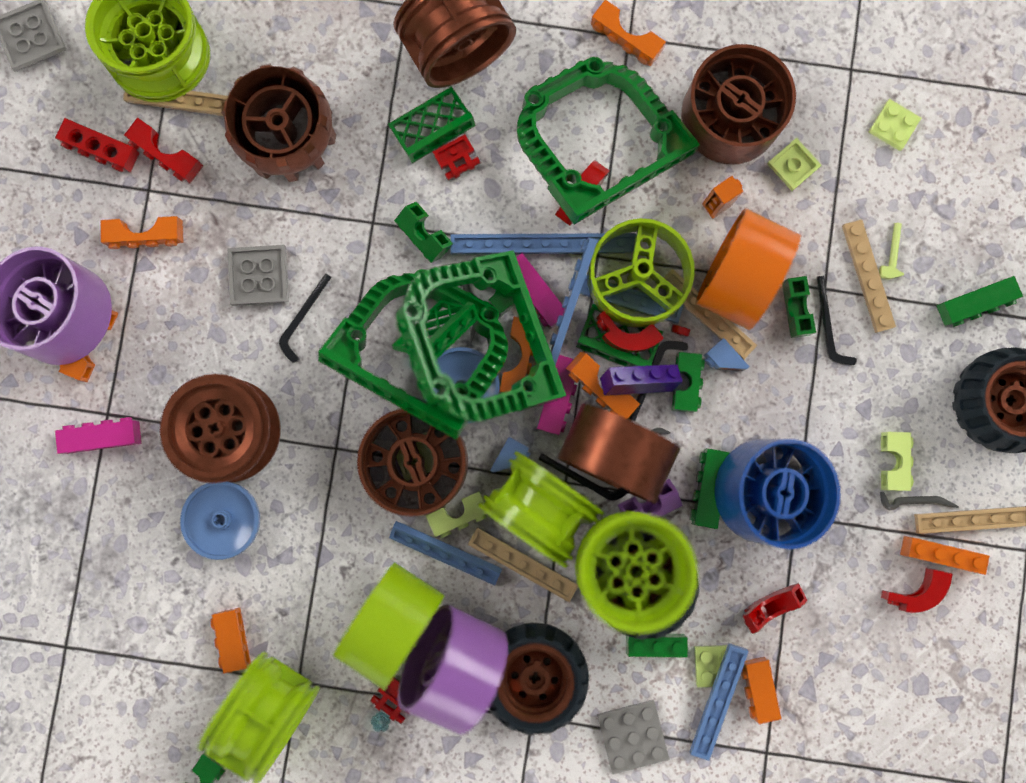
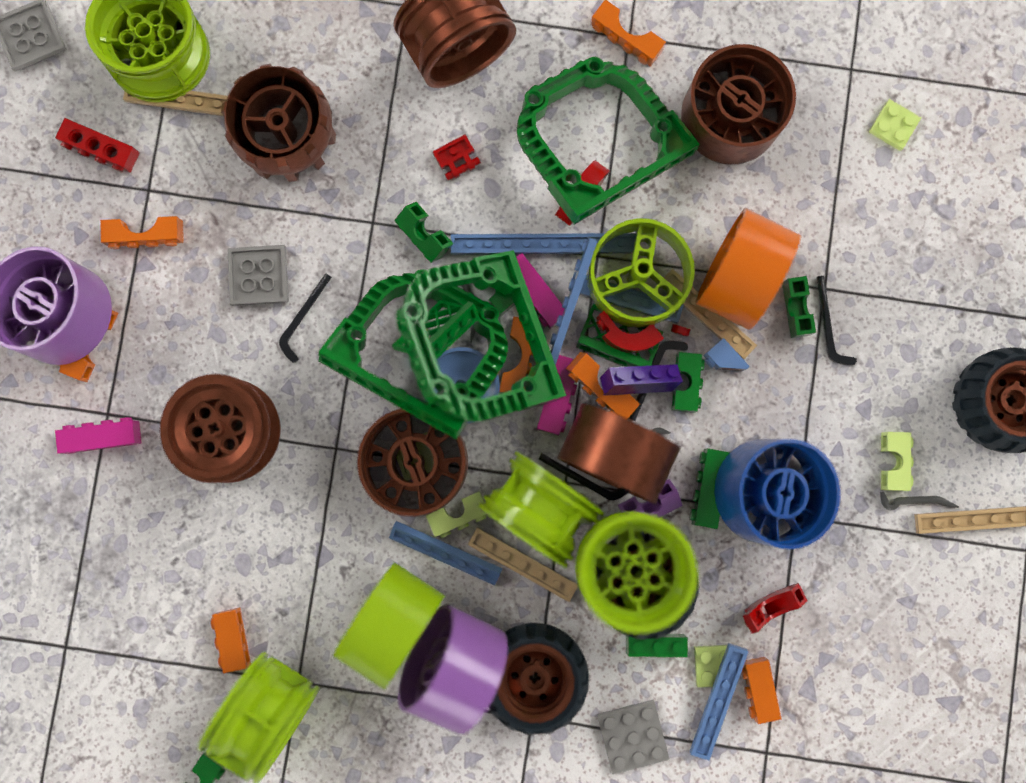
red arch [124,117,203,183] -> none
medium blue dish [180,482,260,560] -> none
red plate [370,677,409,724] -> none
clear light blue plate [371,712,390,732] -> none
green fence [388,86,476,164] -> none
medium blue slope [490,437,530,473] -> none
orange brick [702,176,743,219] -> none
yellowish green plate [767,138,822,191] -> none
tan plate [842,219,896,333] -> none
yellowish green piece [879,223,904,279] -> none
red arch [881,568,953,613] -> none
orange arch [900,536,990,575] -> none
green brick [936,275,1023,327] -> none

